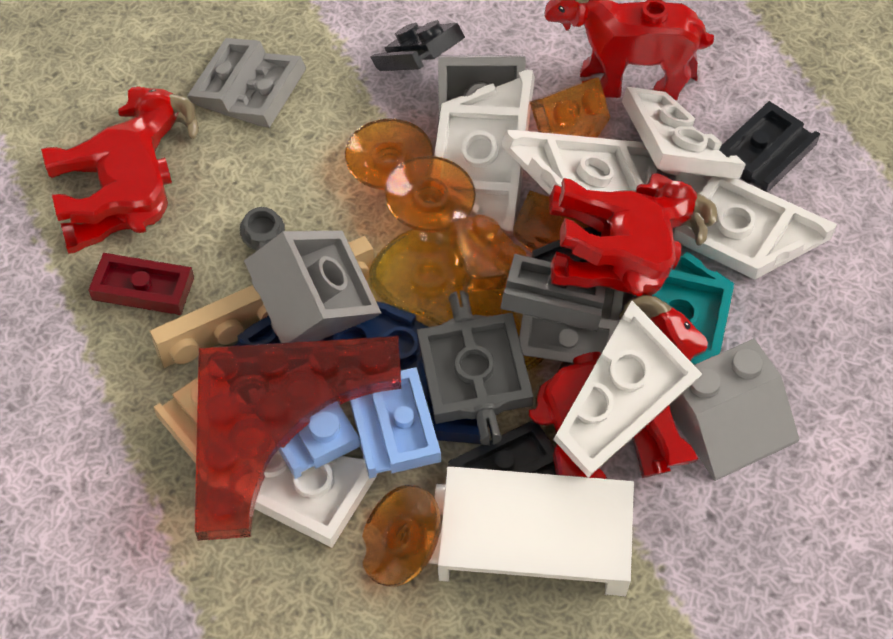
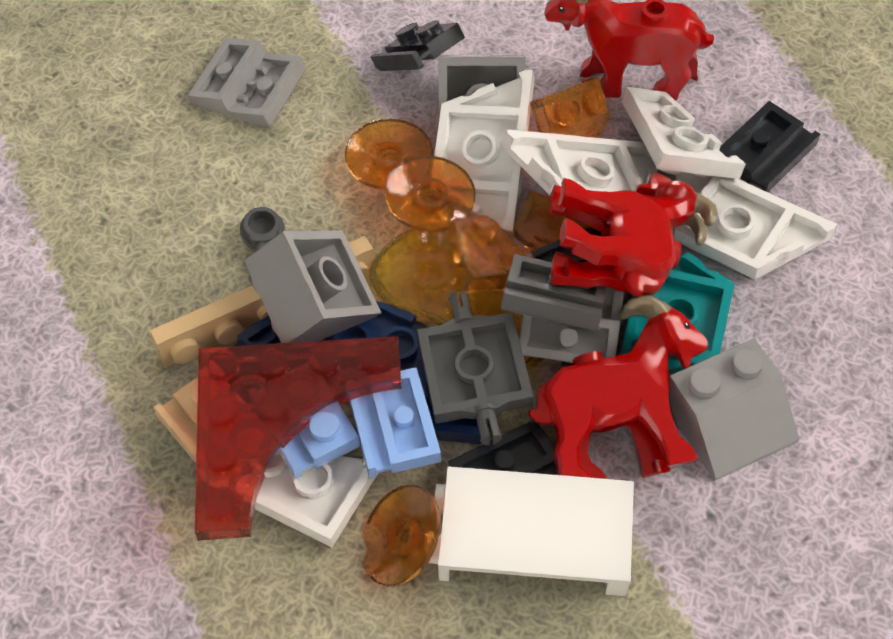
red animal [41,86,199,254] -> none
dark red plate [88,253,194,315] -> none
white wing [553,301,702,478] -> none

